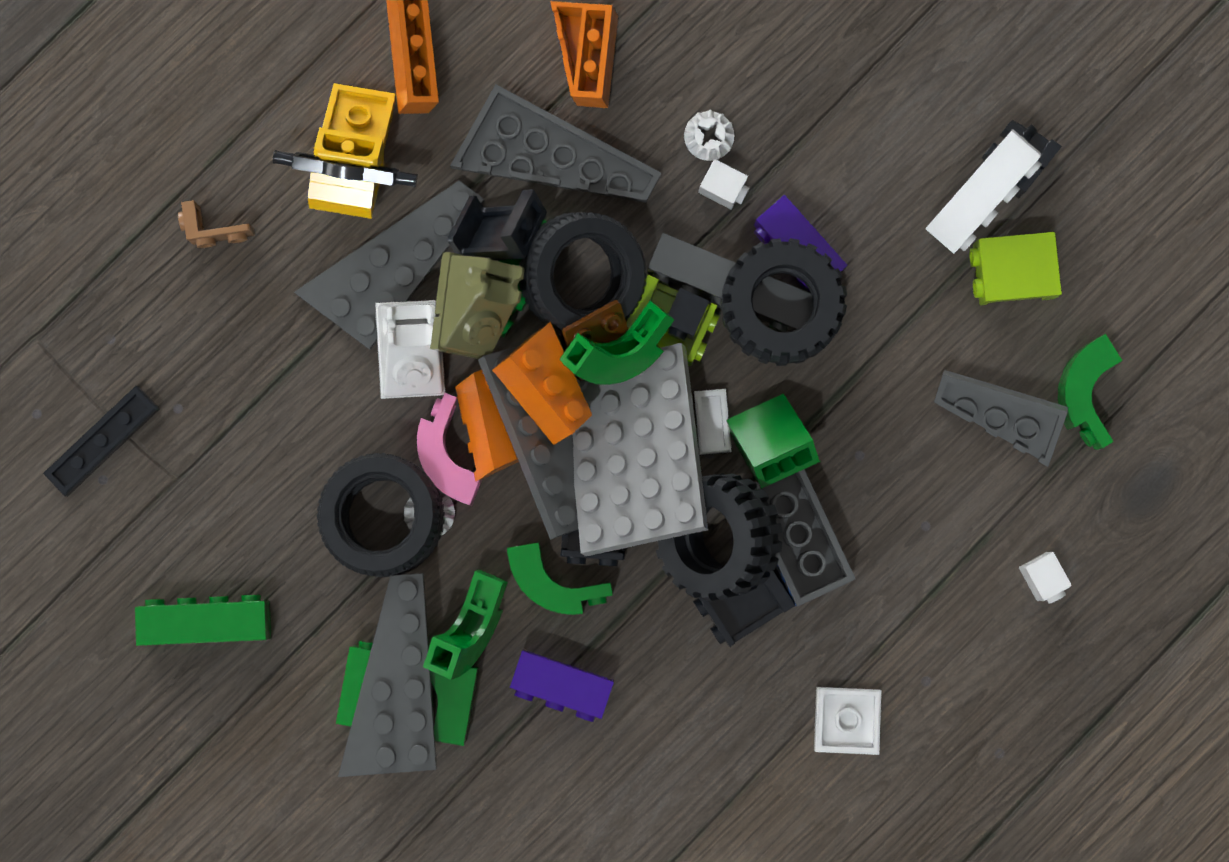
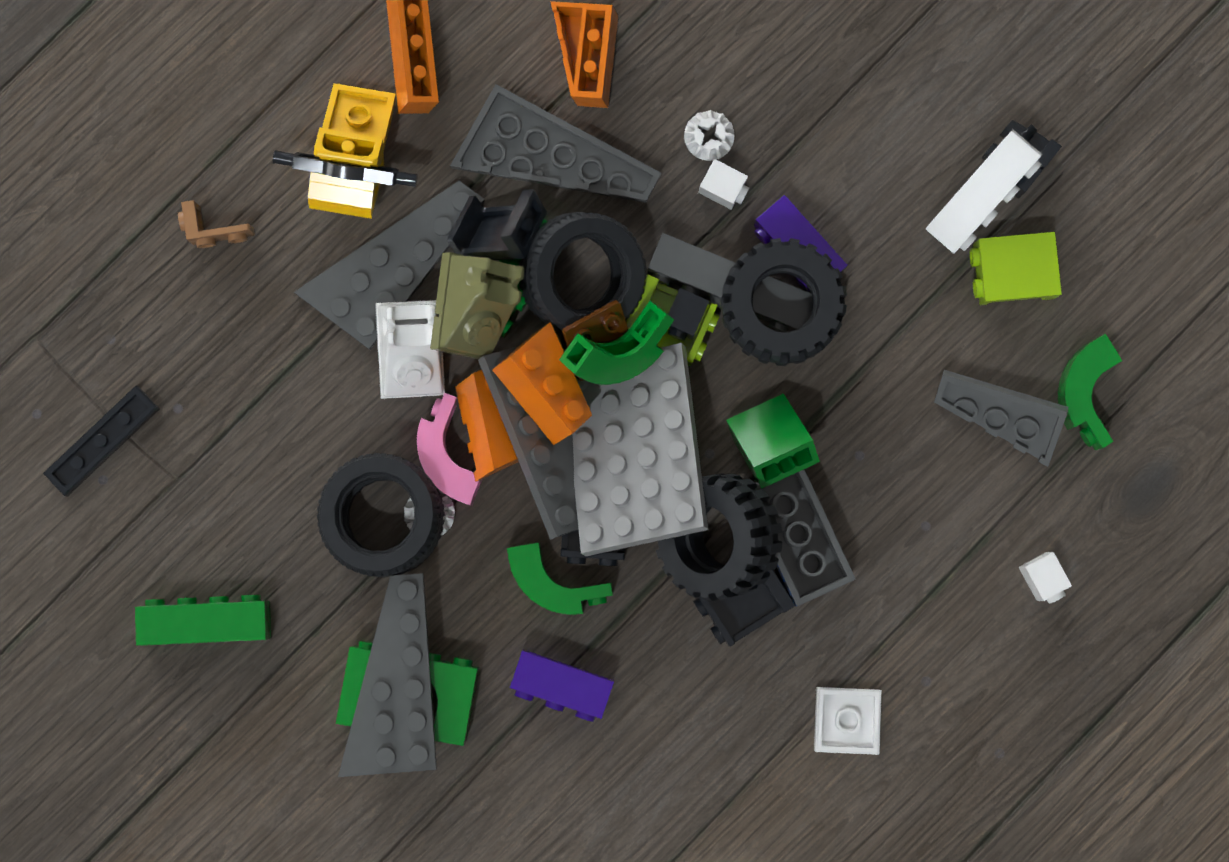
green arch [423,570,508,680] -> none
white tile [694,389,732,455] -> none

